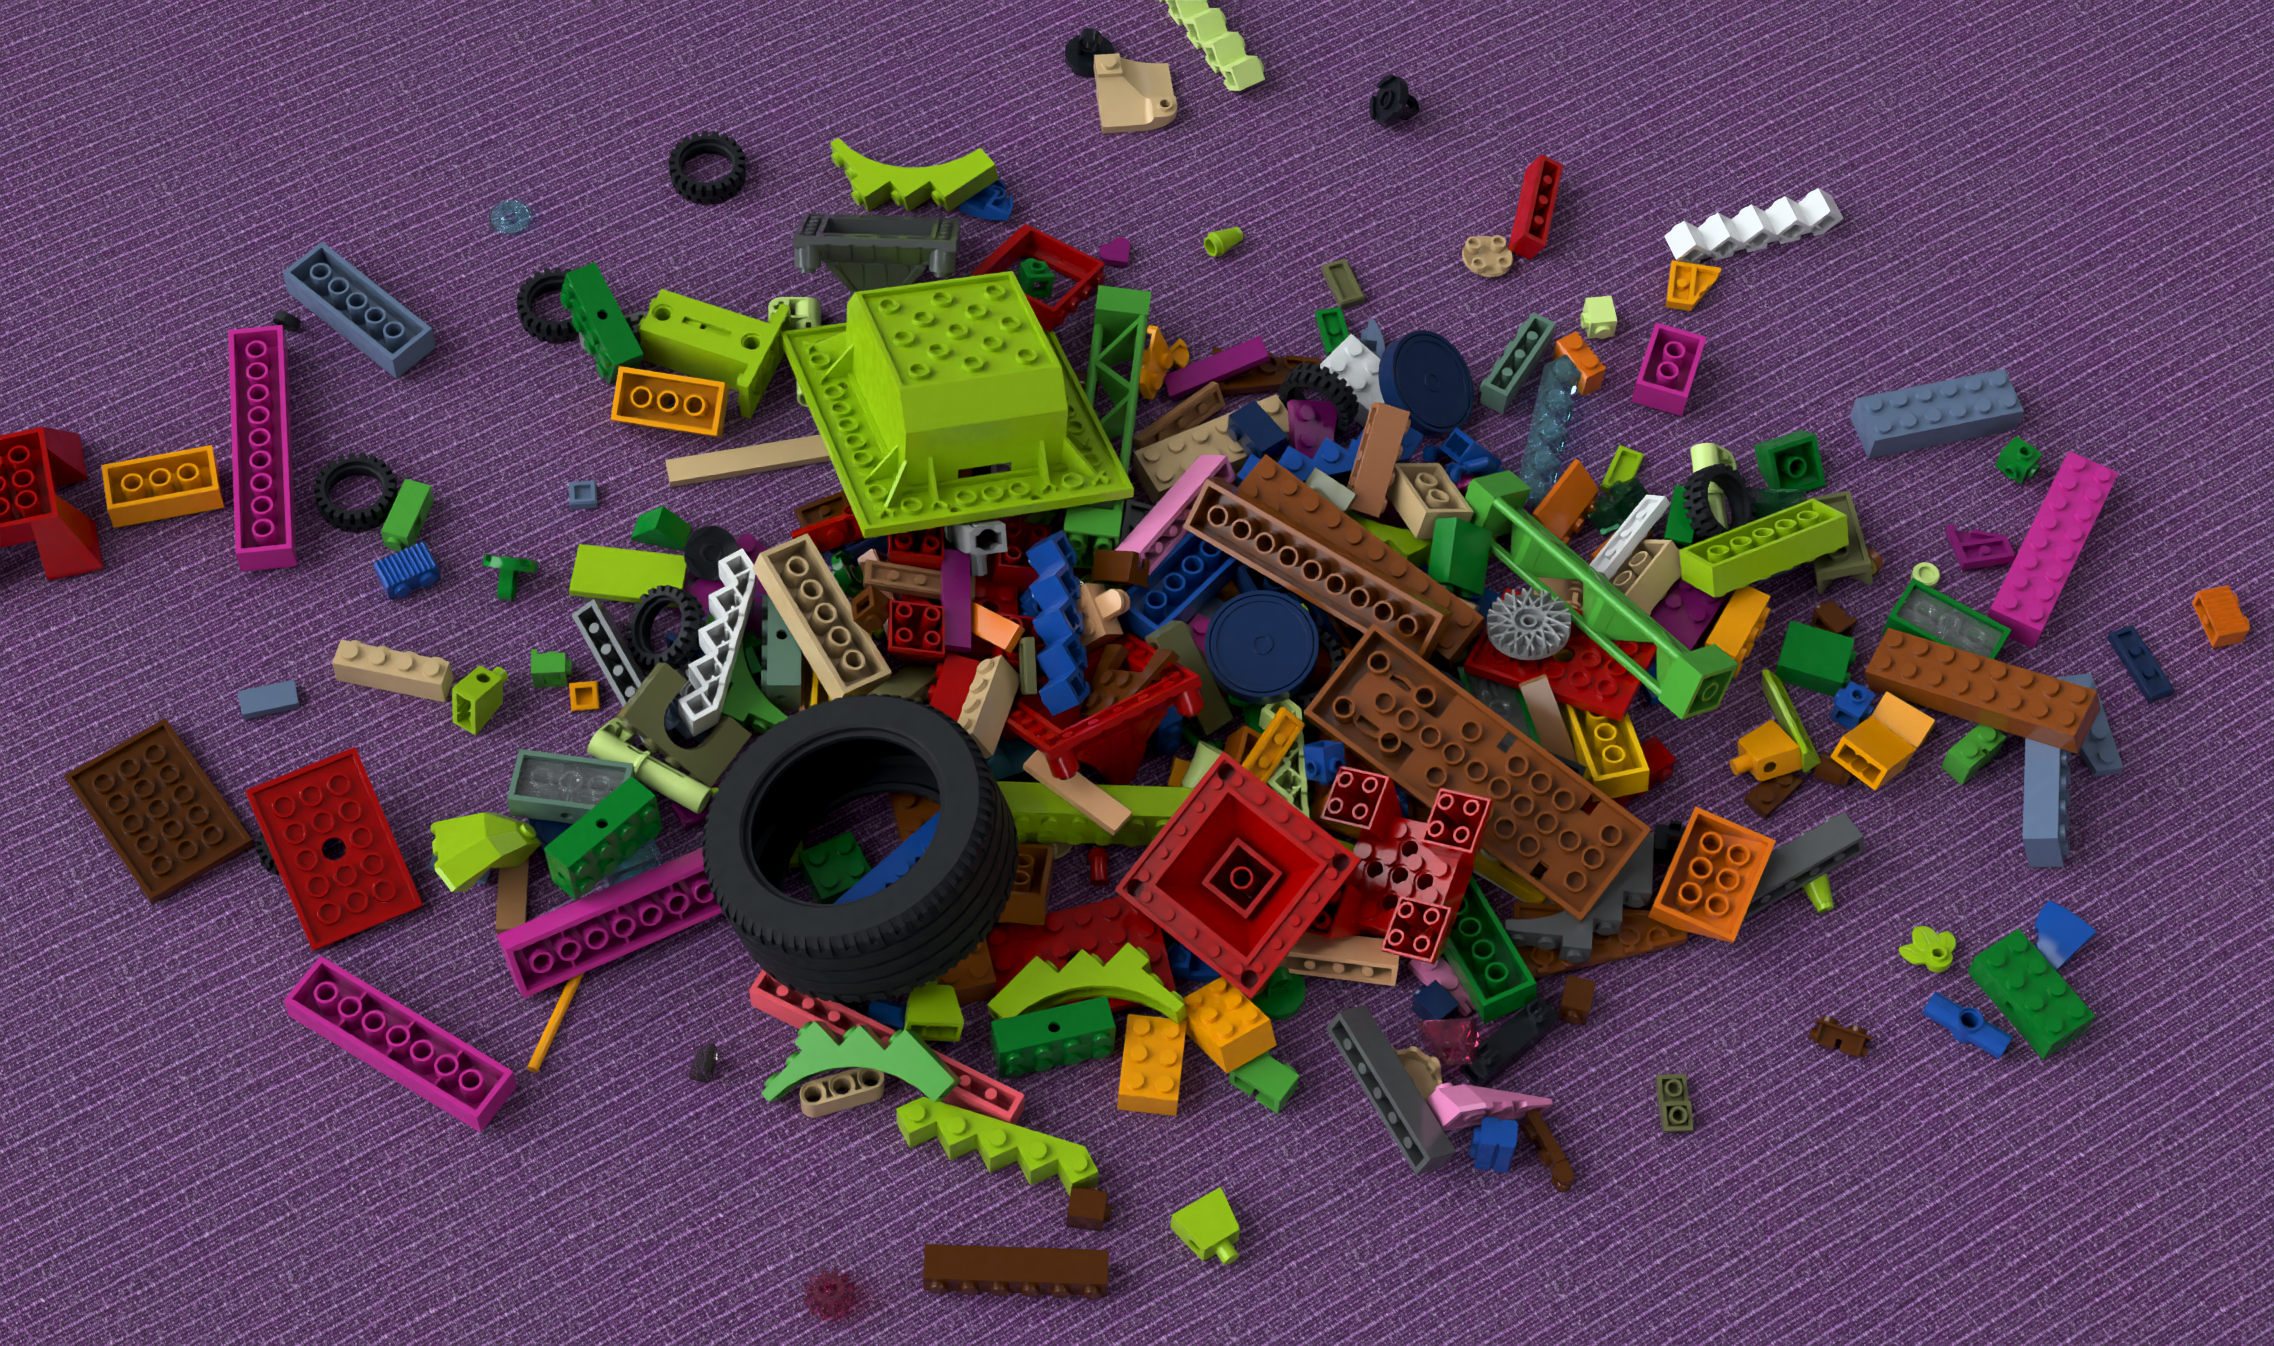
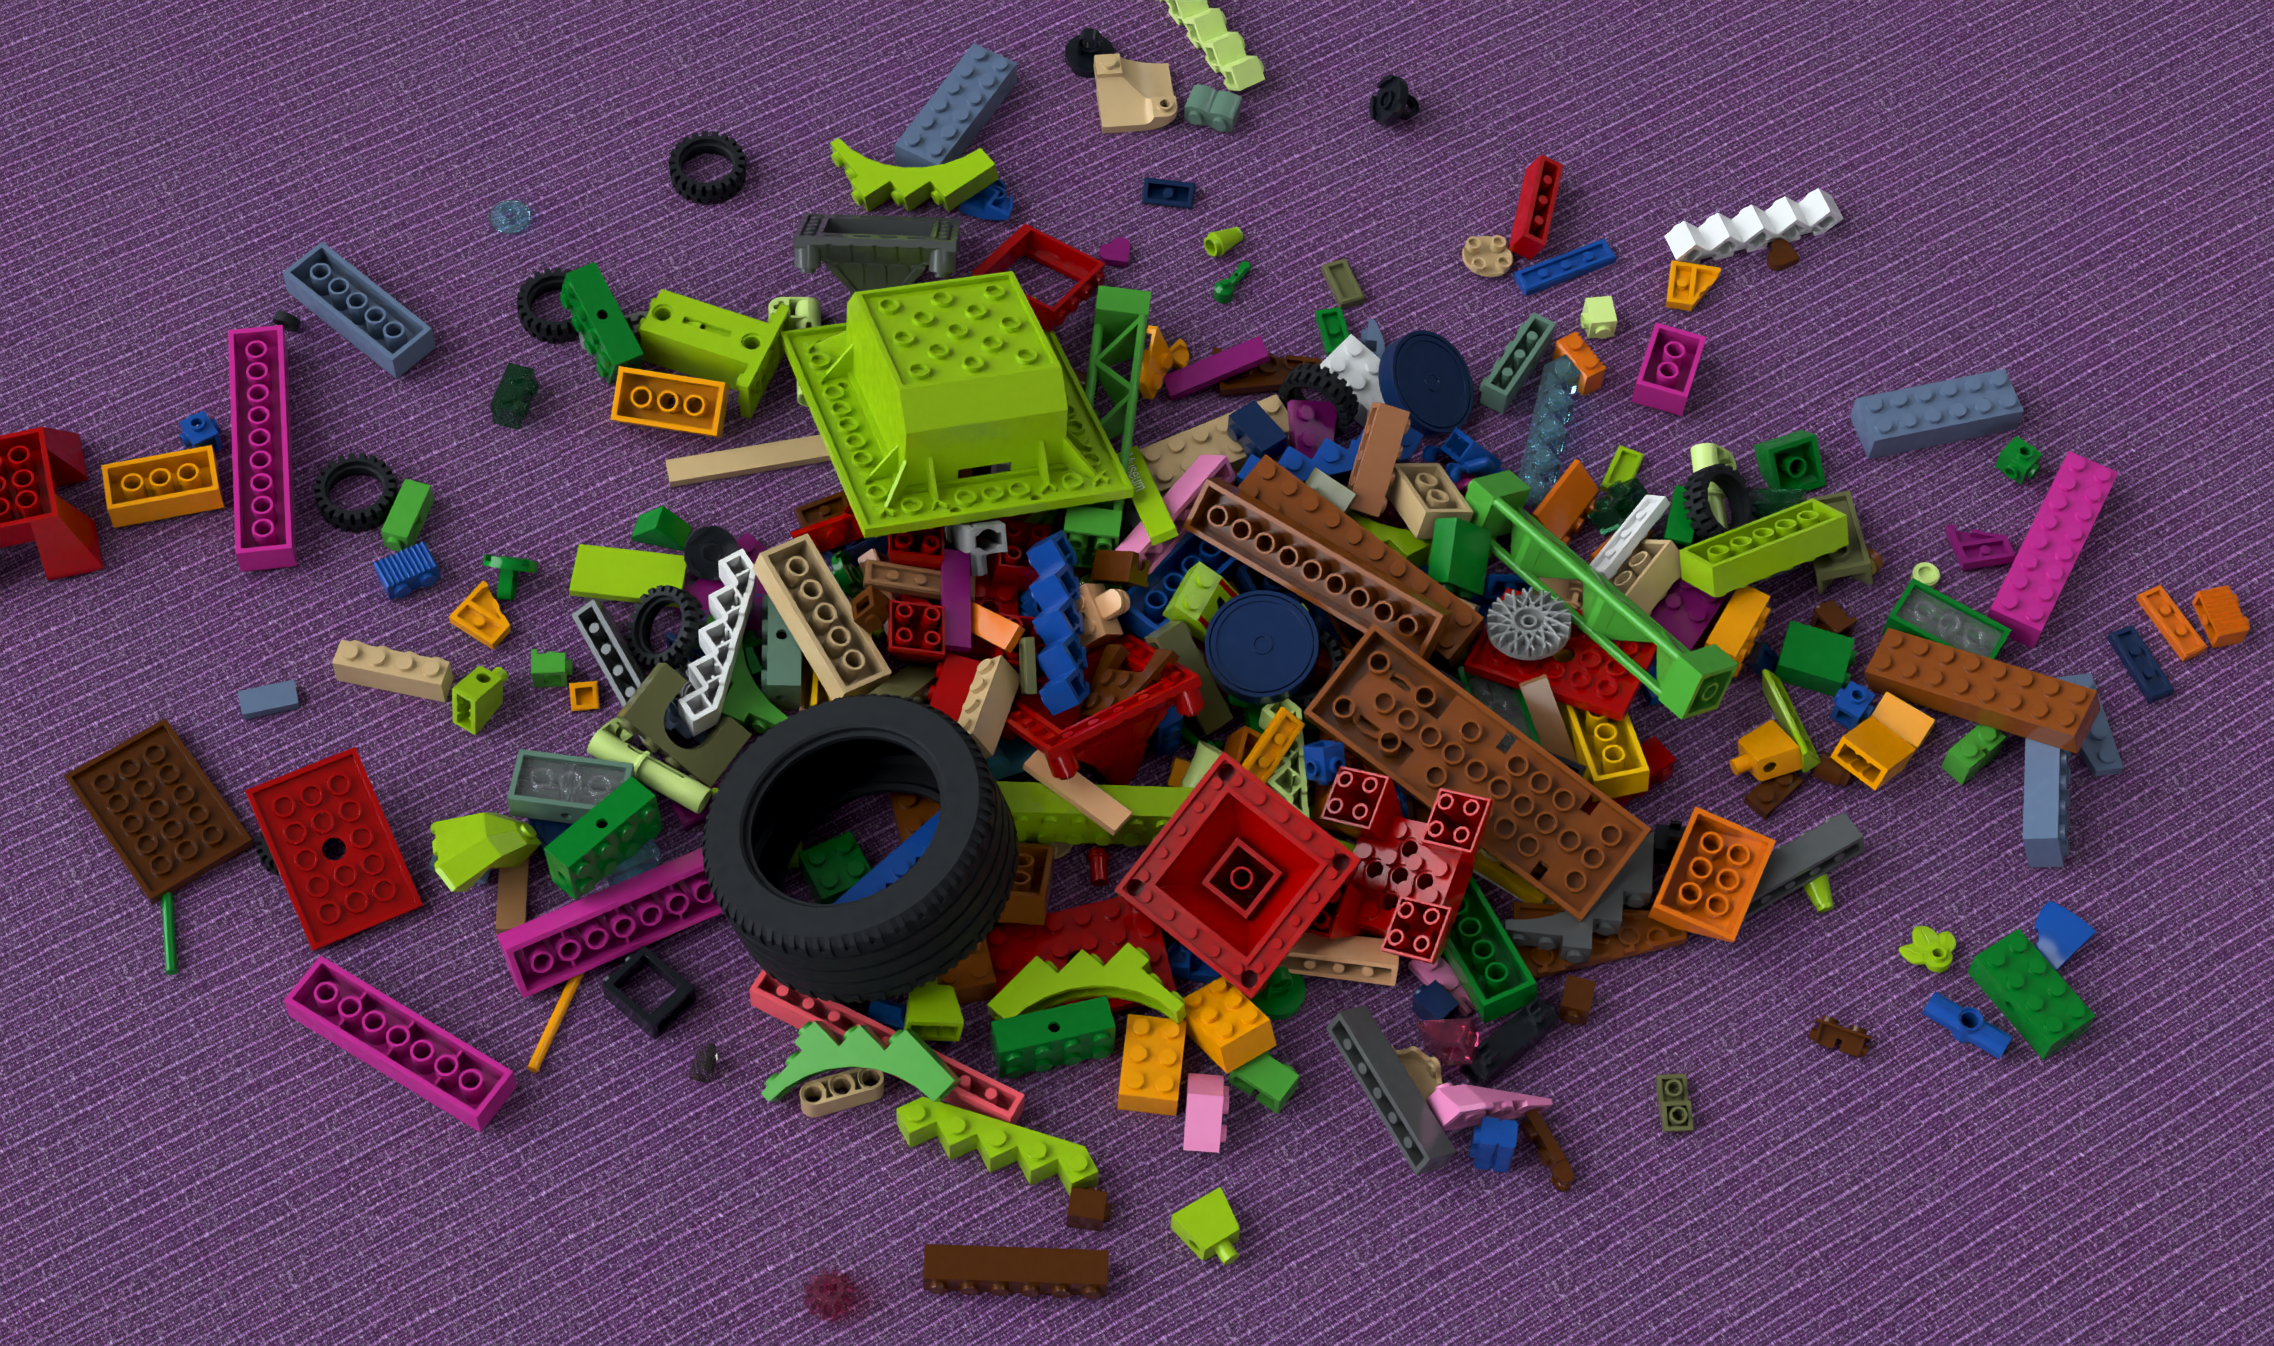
sand blue tile [569,480,598,510] -> none
green brick [1017,258,1055,298] -> none
medium nougat tile [1133,381,1226,450] -> none
none -> green bar [161,892,178,975]
none -> blue brick [179,410,223,453]
none -> light orange wing [449,580,511,650]
none -> clear green brick [490,363,539,430]
none -> black window [602,945,696,1040]
none -> sand blue brick [895,43,1017,167]
none -> lime tile [1116,446,1179,546]
none -> dark blue slope [1141,177,1196,209]
none -> lime slope [1162,561,1239,643]
none -> bright pink brick [1183,1073,1229,1153]
none -> sand green brick [1184,85,1242,132]
none -> green piece [1214,261,1251,304]
none -> blue slope [1482,574,1539,600]
none -> blue tile [1513,239,1617,297]
none -> dark blue plate [1748,641,1779,680]
none -> reddish brown tile [1767,239,1800,271]
none -> orange tile [2136,584,2208,662]

